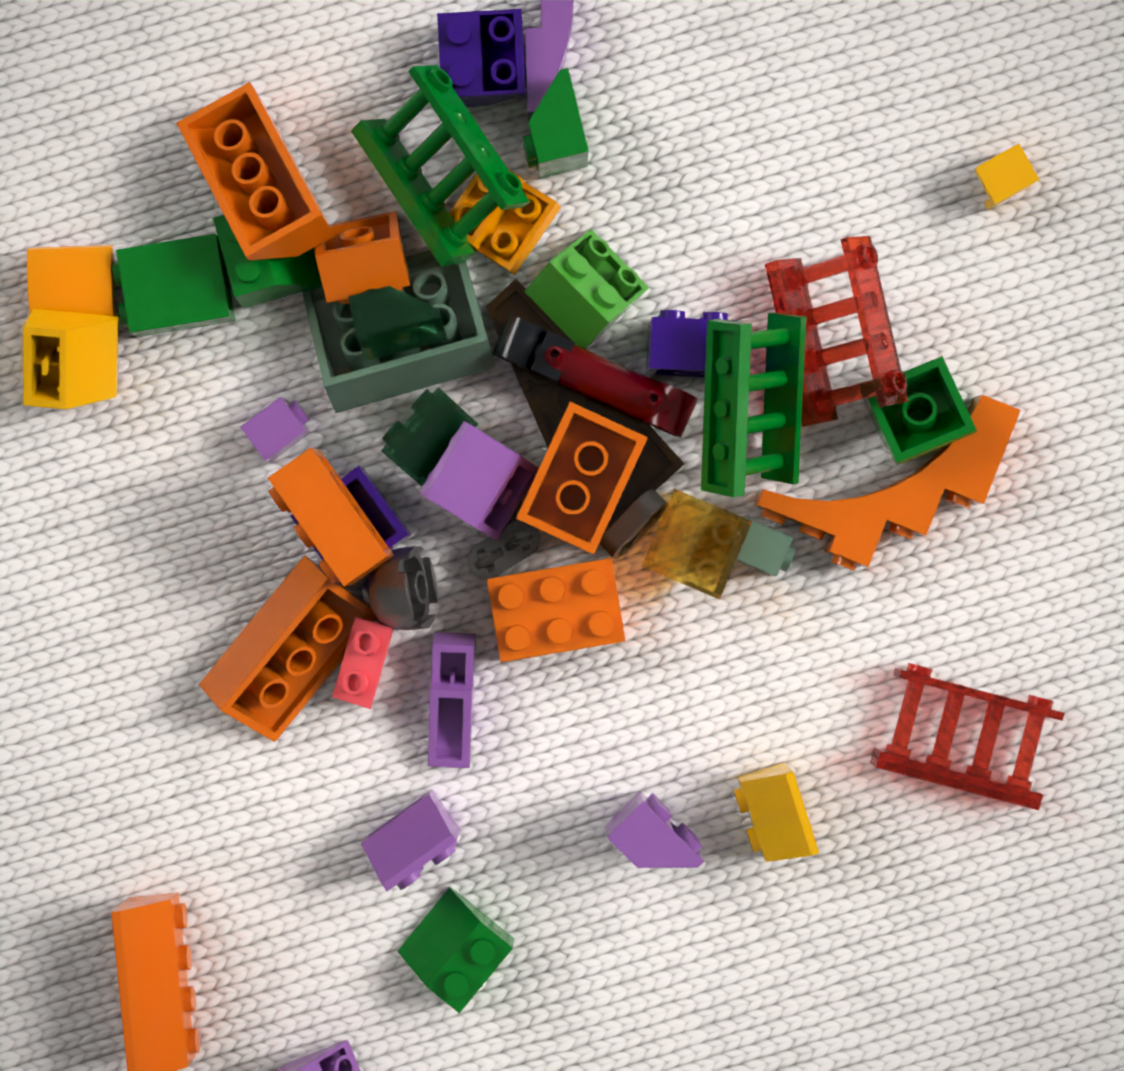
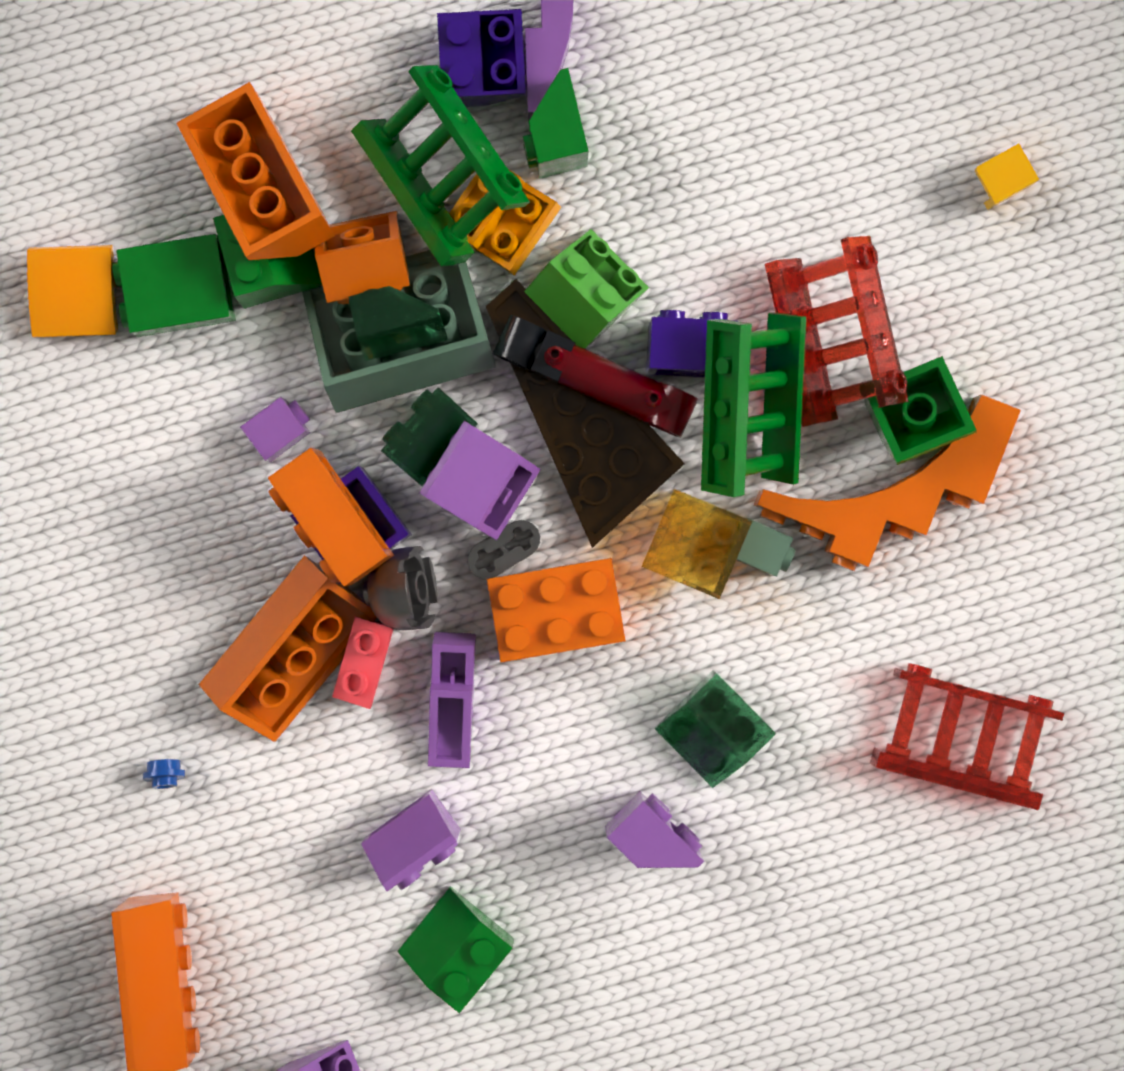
yellow slope [23,309,119,409] -> none
orange brick [516,402,648,554] -> none
dark grey beam [599,489,669,559] -> none
yellow slope [733,762,819,862] -> none
none -> blue plate [143,759,185,789]
none -> clear green slope [654,670,776,788]

